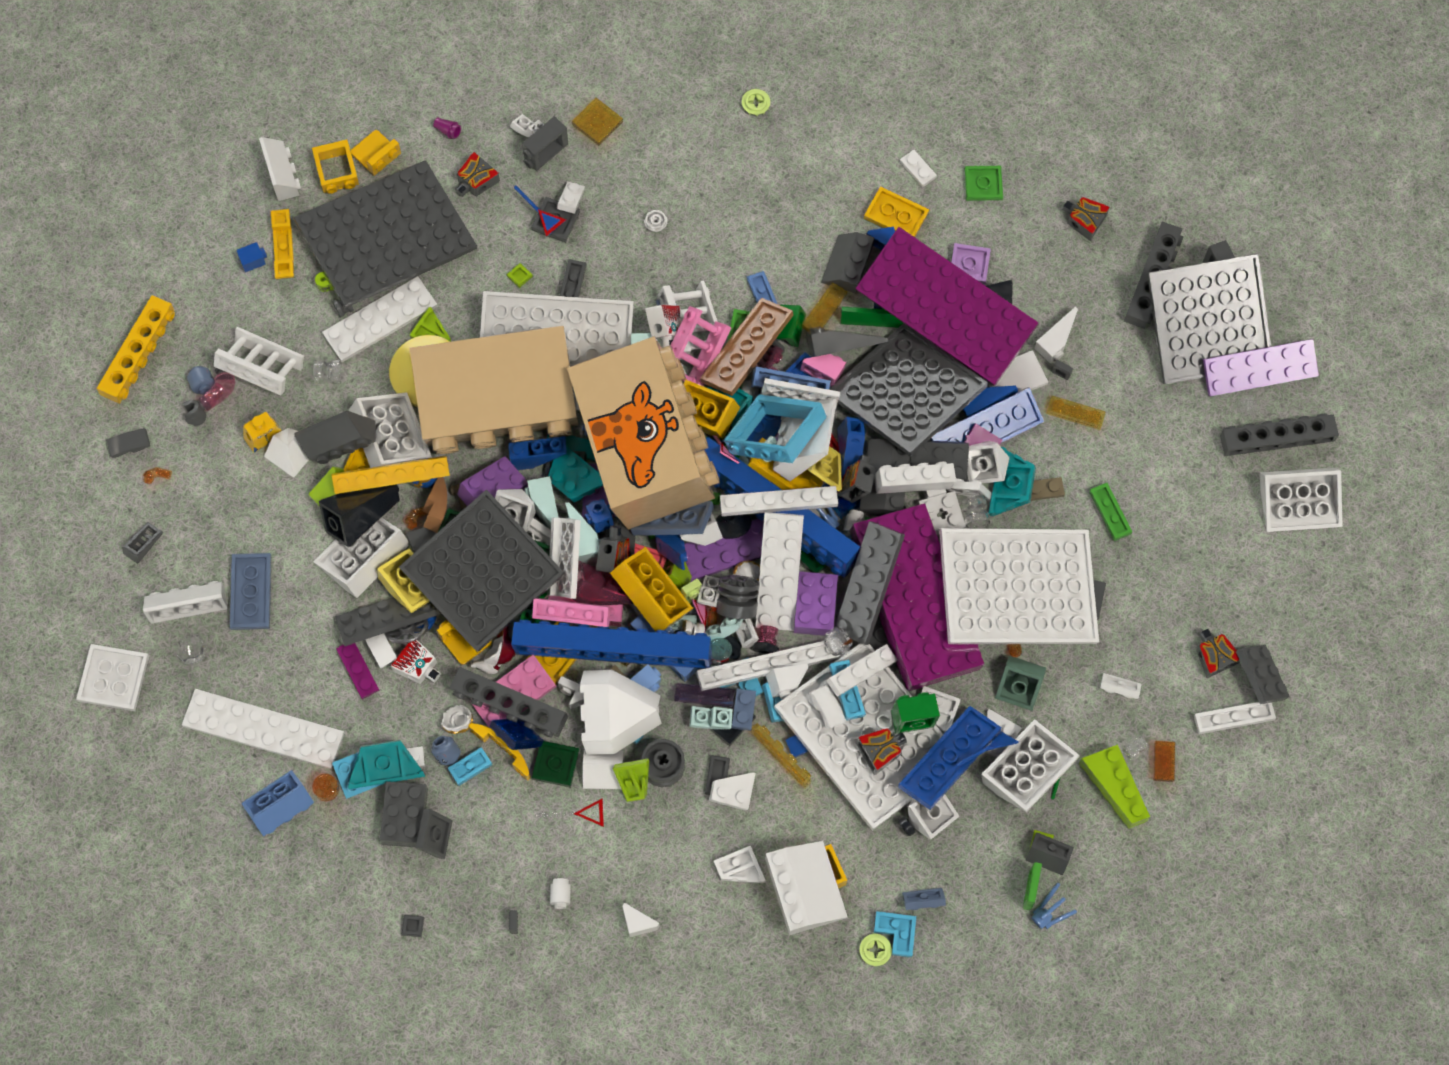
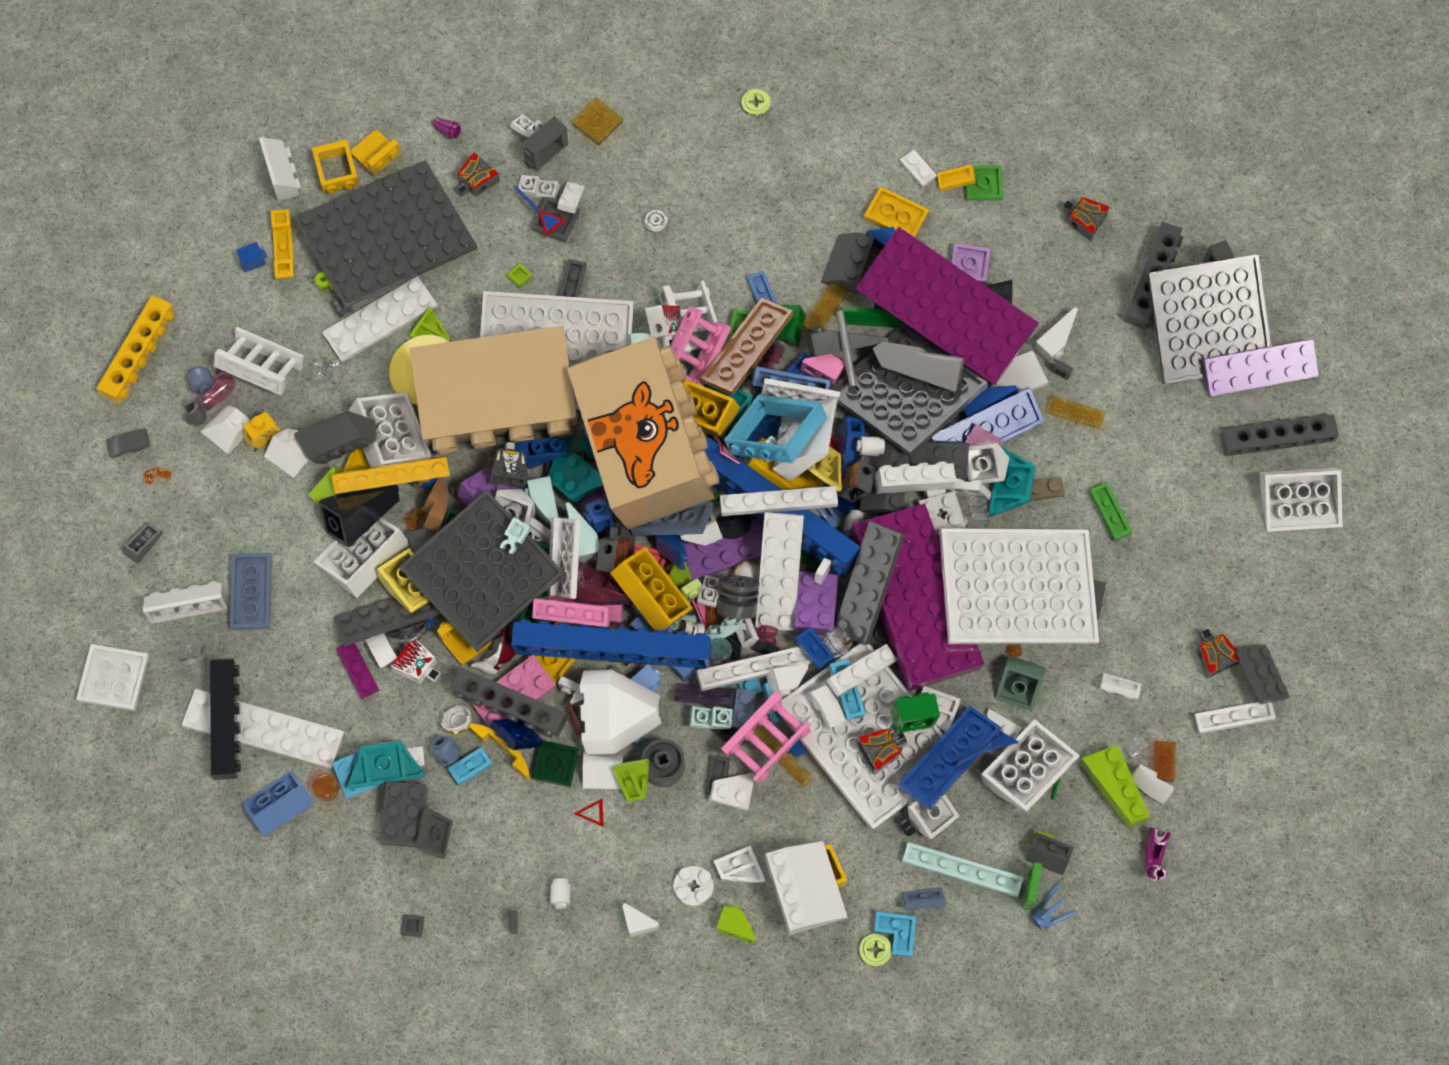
none -> white slope [200,405,251,454]
none -> black brick [210,659,241,780]
none -> dark grey torso [488,442,528,488]
none -> light aqua plate [500,517,532,554]
none -> white slope [518,175,560,200]
none -> sticker [566,699,581,735]
none -> white plate [673,866,714,907]
none -> lime slope [716,905,756,945]
none -> bright pink fence [721,691,812,783]
none -> blue plate [795,627,835,670]
none -> white tile [814,558,831,585]
none -> light grey bar [836,310,857,386]
none -> white brick [856,436,885,456]
none -> light grey panel [873,341,964,393]
none -> light aqua plate [902,842,1024,898]
none -> yellow plate [937,164,976,191]
none -> white slope [1132,764,1174,804]
none -> magenta piece [1144,827,1171,881]

